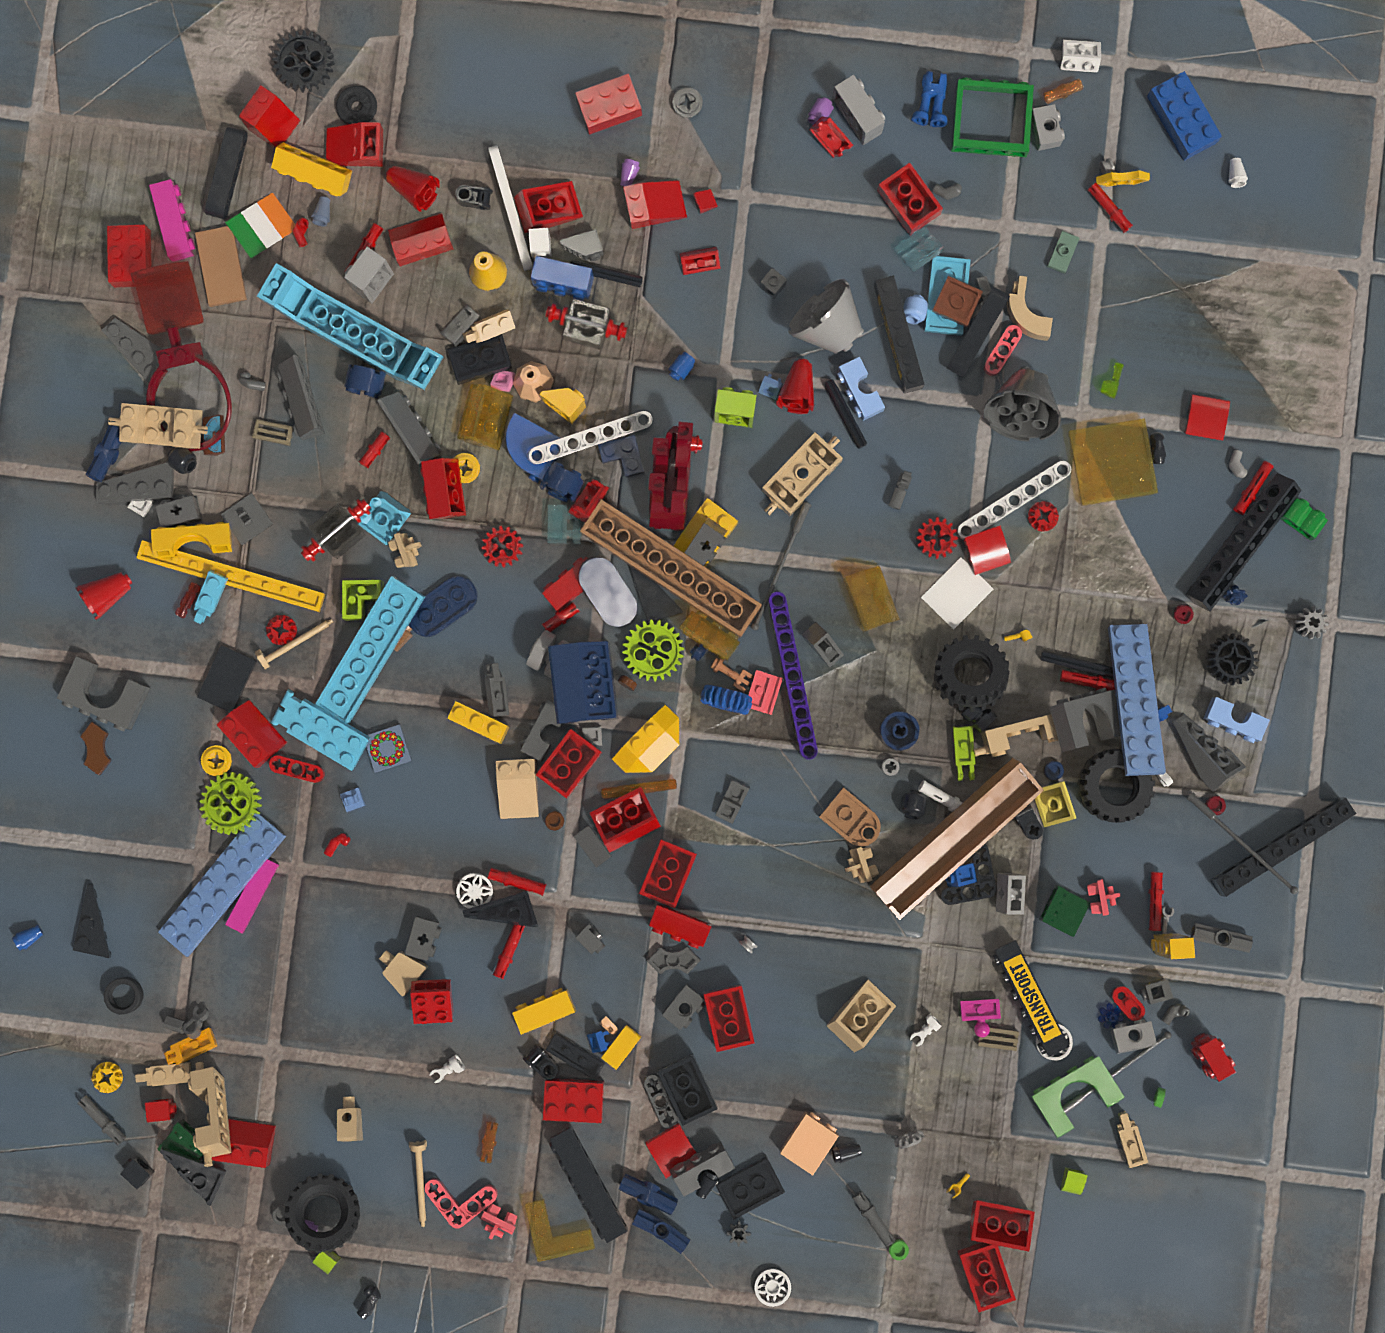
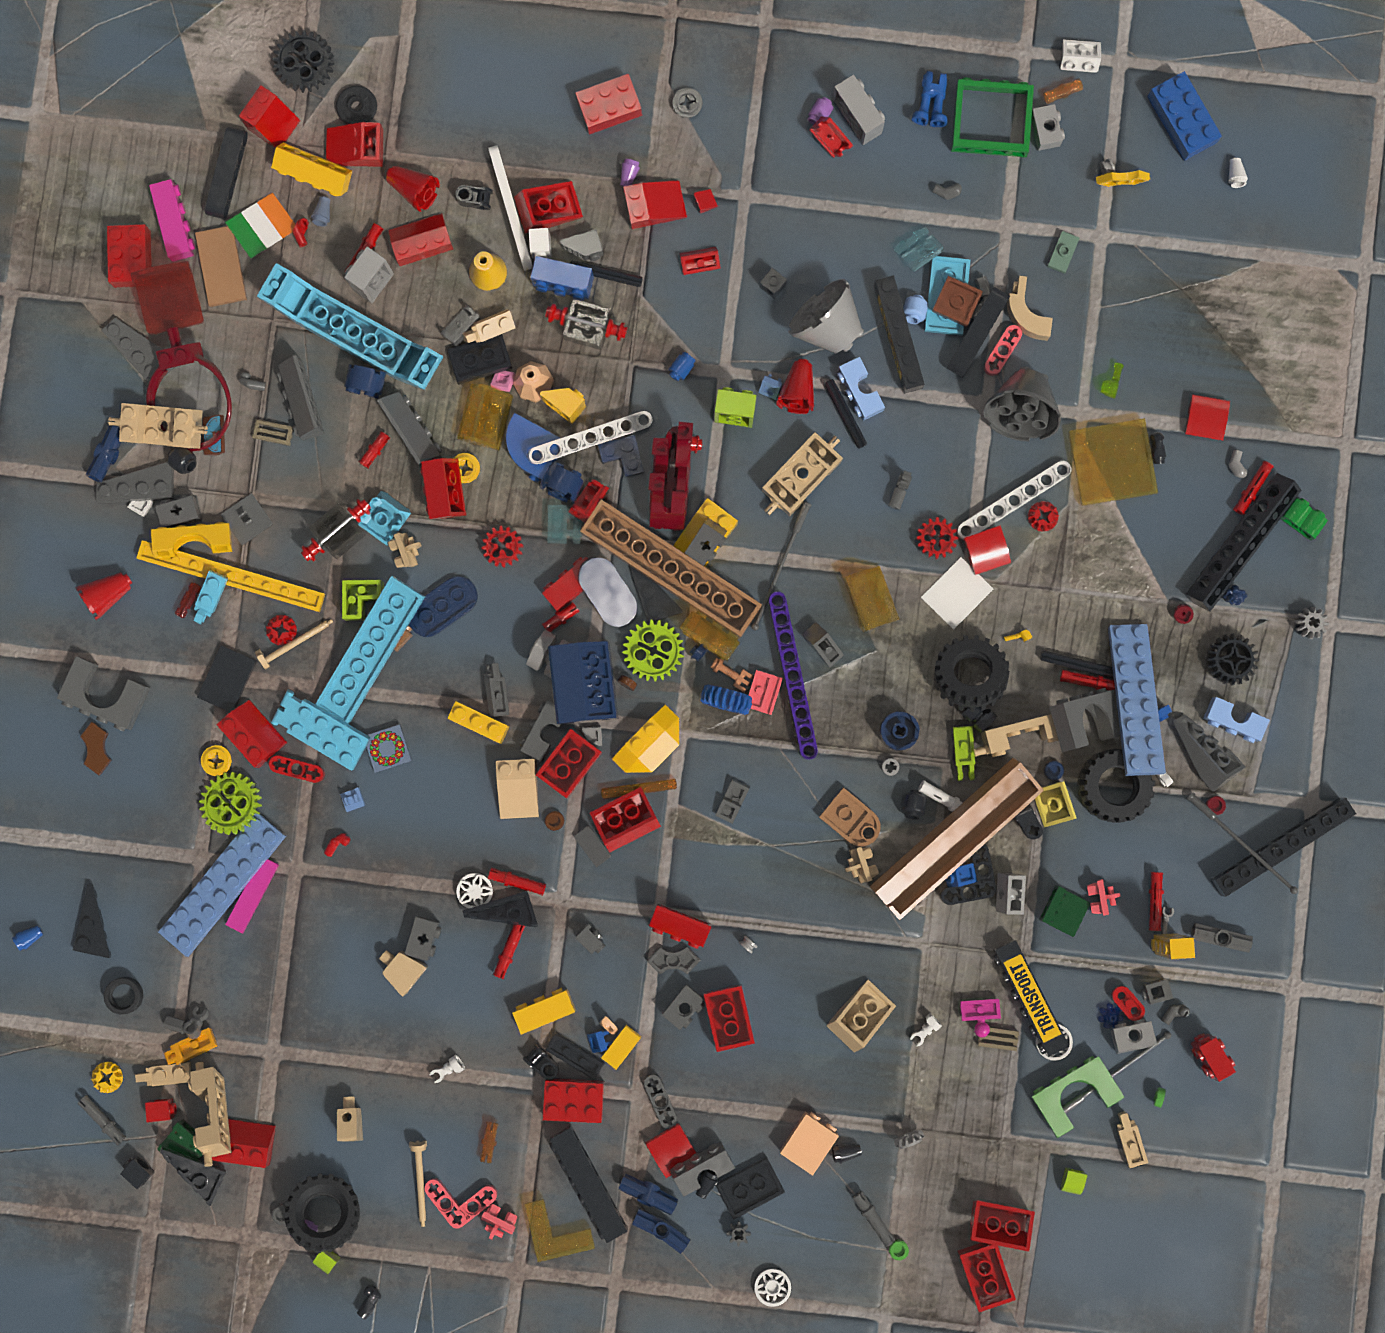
red brick [410,979,453,1024] -> none
red brick [639,839,697,908] -> none
black brick [657,1053,718,1126] -> none
red brick [877,163,943,236] -> none
yellow hand [946,1173,970,1198] -> none
red pin [1087,183,1133,233] -> none

